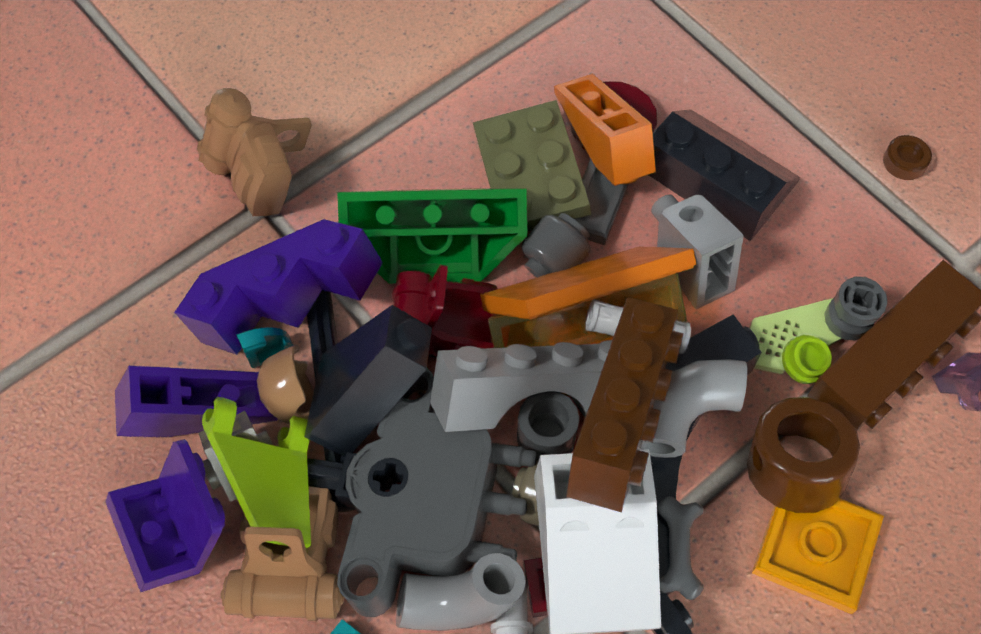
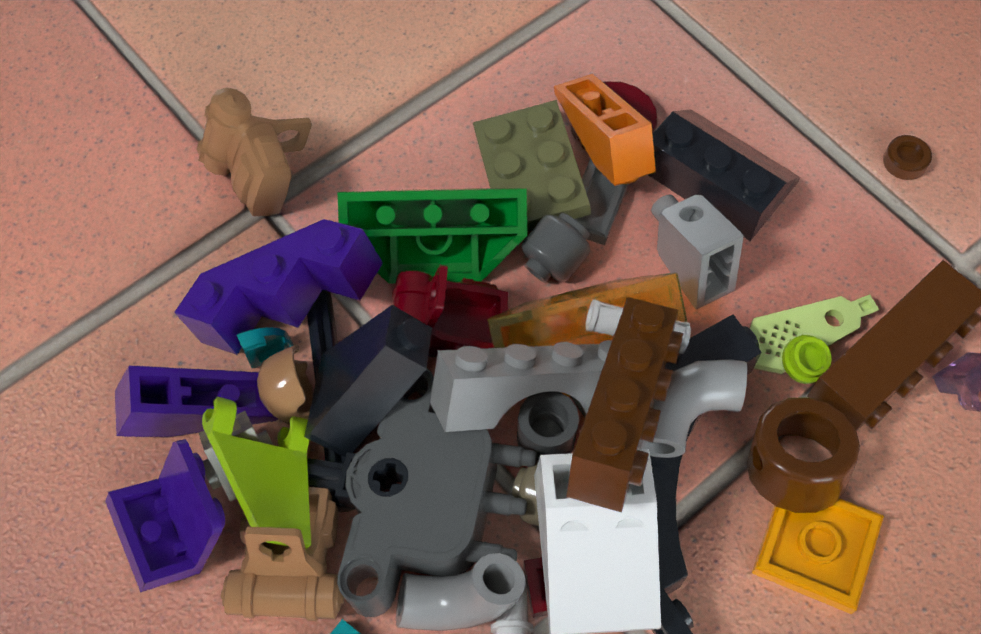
orange tile [480,246,696,320] -> none
dark grey piece [657,496,704,600] -> none
dark grey wheel [825,276,887,340] -> none

